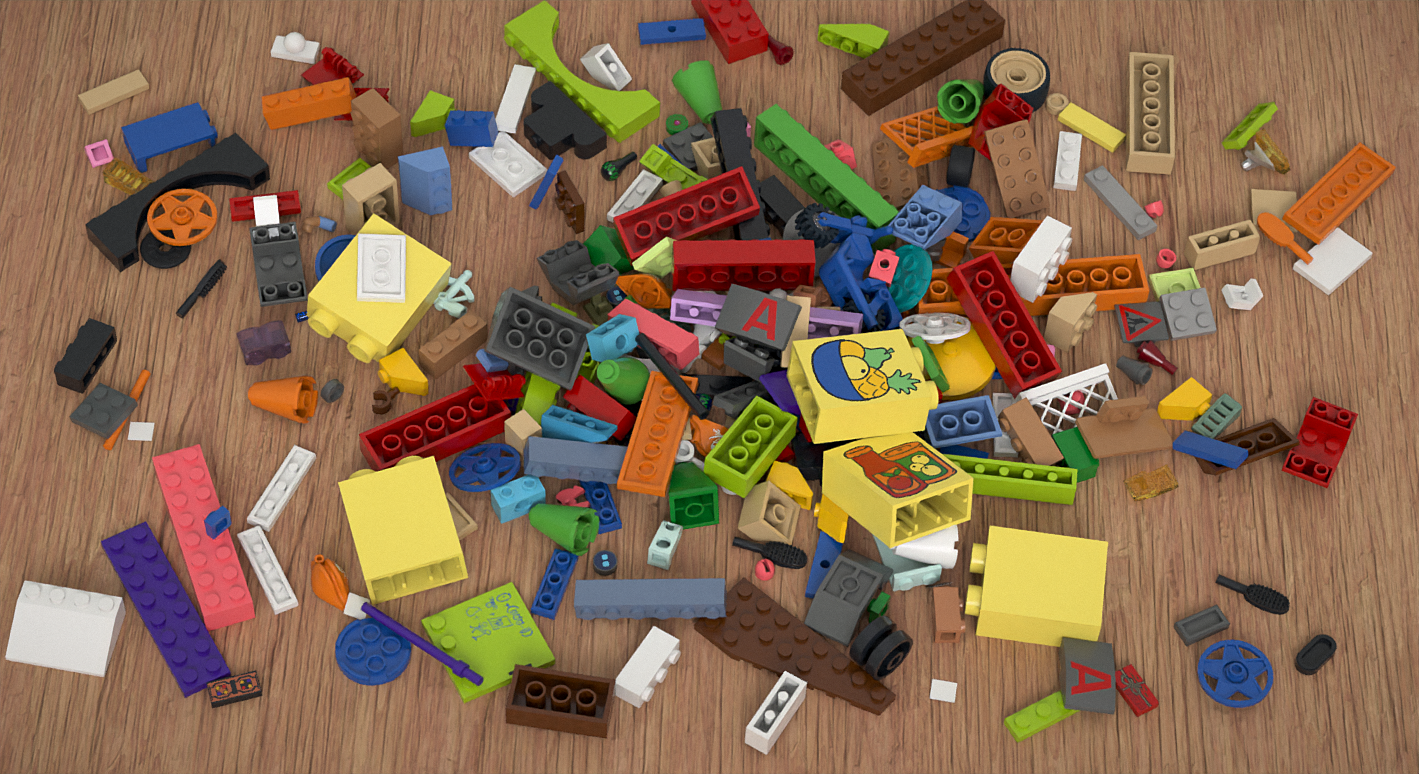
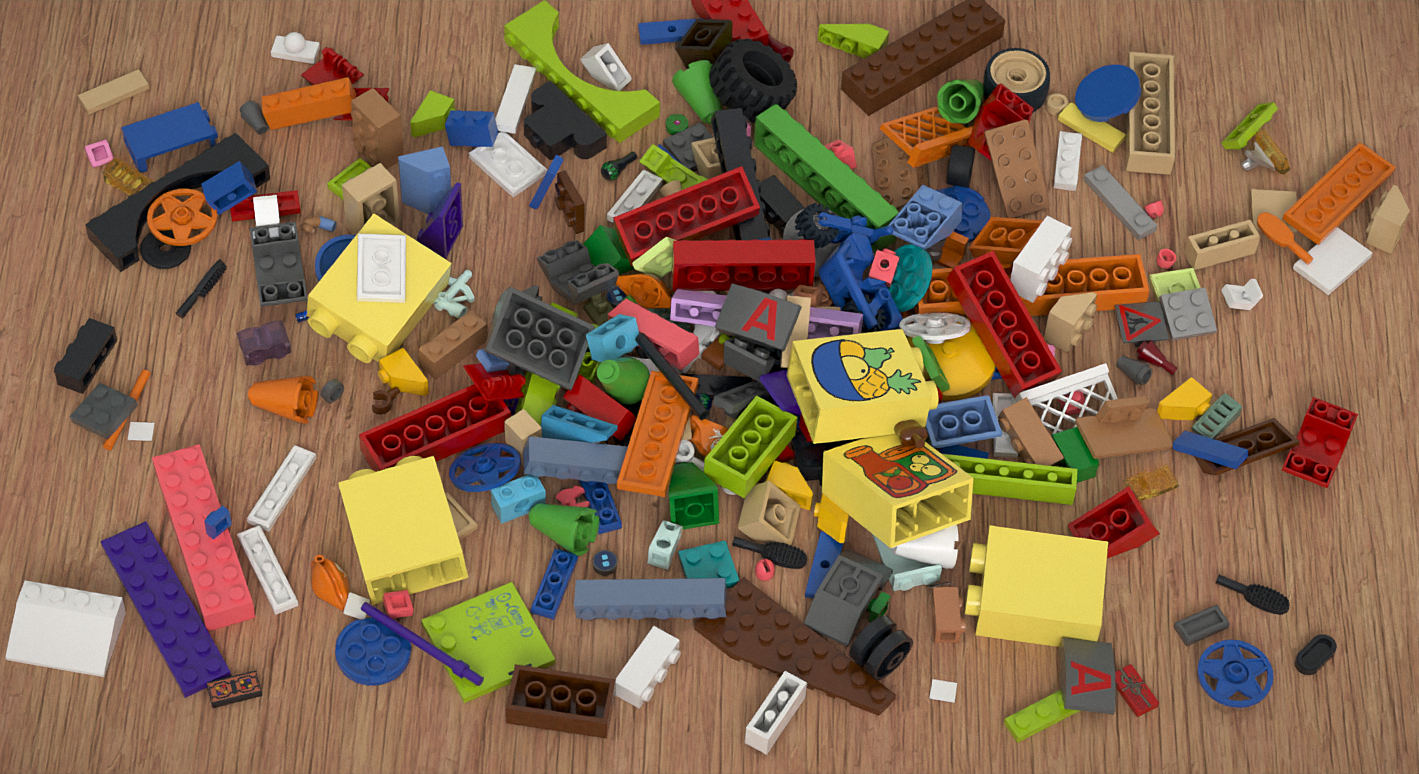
none -> blue brick [201,161,257,215]
none -> dark grey cone [240,100,269,135]
none -> coral plate [382,590,414,619]
none -> dark purple slope [417,182,463,259]
none -> dark brown slope [675,19,733,68]
none -> teal plate [678,540,740,589]
none -> black tyre [709,39,797,123]
none -> reddish brown piece [894,420,928,448]
none -> red slope [1068,486,1160,558]
none -> blue tile [1075,64,1141,122]
none -> tan slope [1366,185,1410,254]

